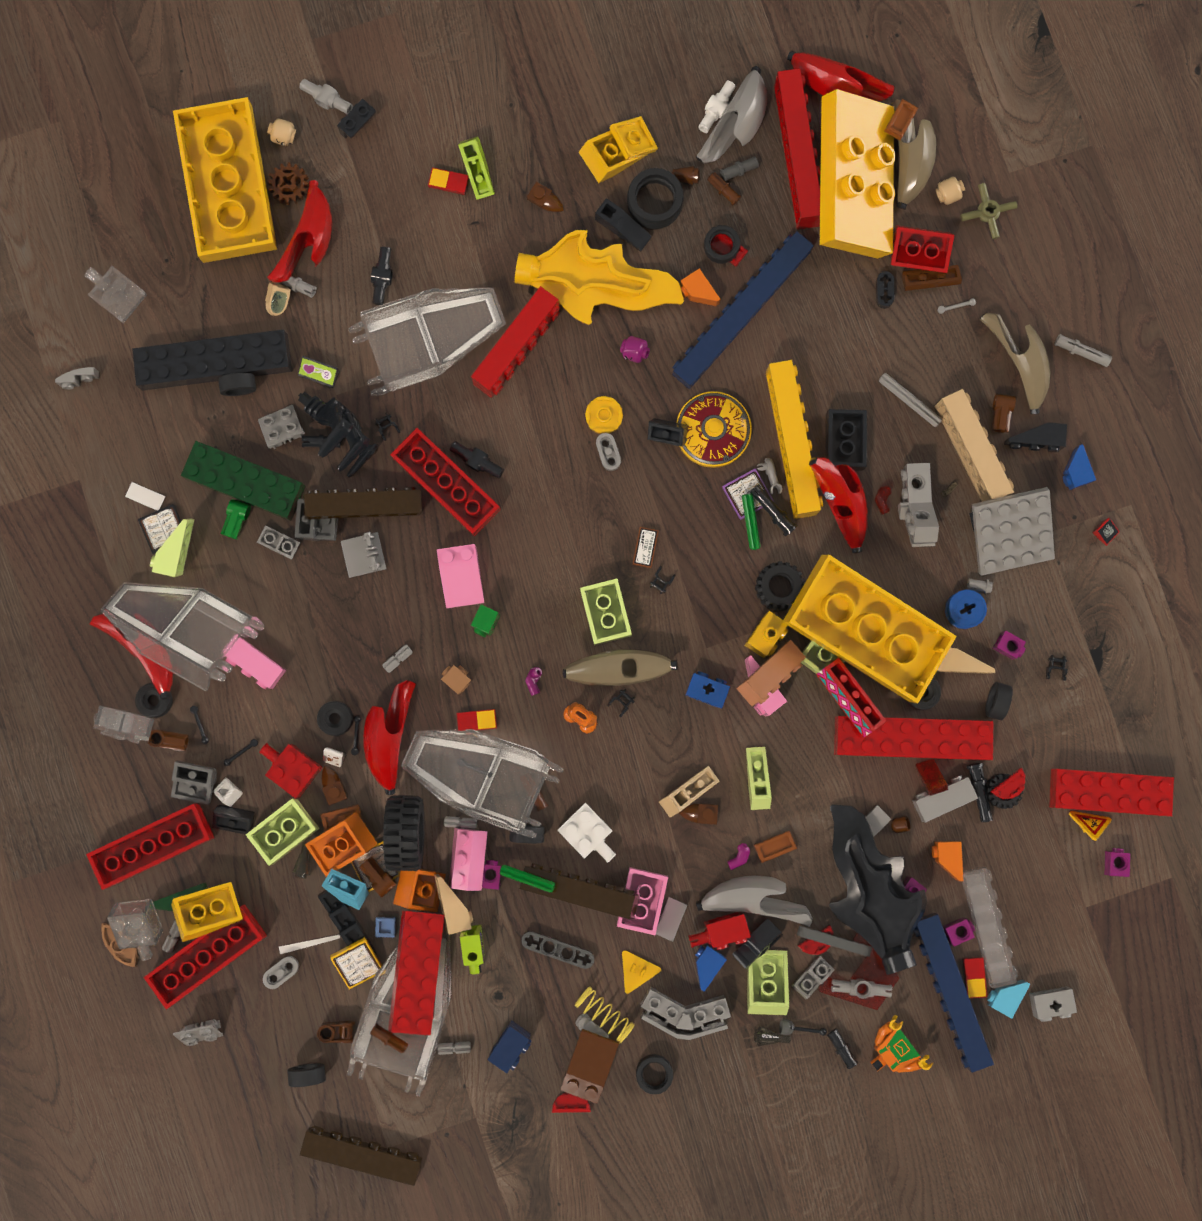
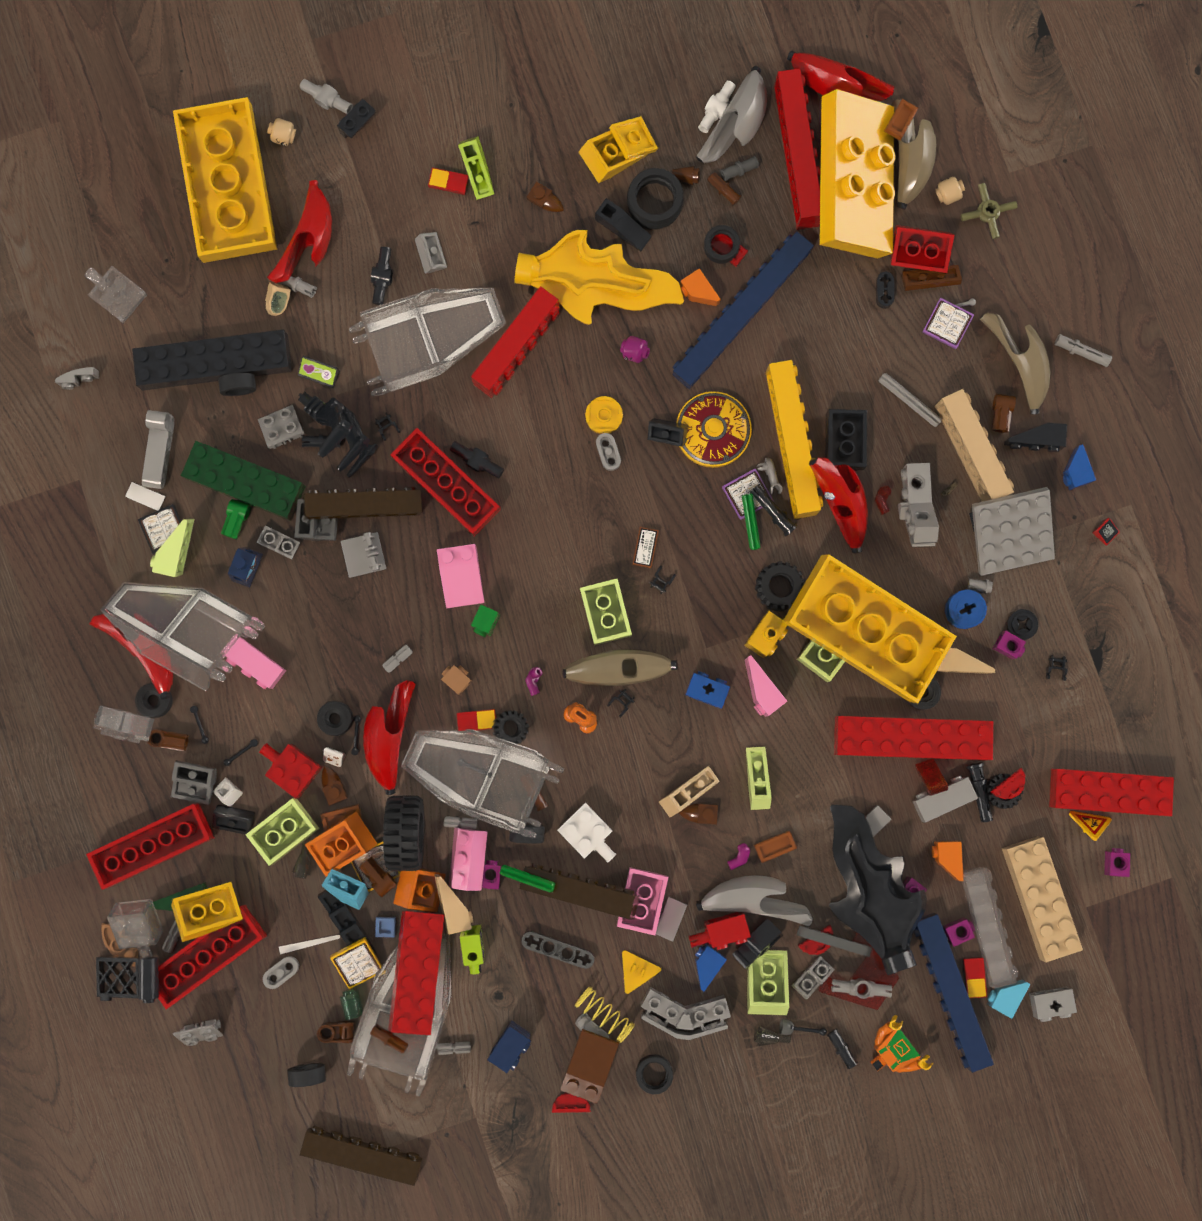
reddish brown gear [268,162,309,205] -> none
nougat brick [736,640,806,706] -> none
red brick [816,658,886,737] -> none
reddish brown piece [891,816,910,833] -> none
black tyre [985,682,1013,721] -> none
none -> black piece [96,957,159,1003]
none -> light grey beam [142,410,174,489]
none -> dark blue torso [228,547,263,588]
none -> clear green brick [340,988,364,1020]
none -> light grey slope [415,232,447,274]
none -> black tyre [492,710,529,746]
none -> tile [922,298,974,349]
none -> tan brick [1002,836,1083,962]
none -> black gear [1007,609,1038,640]

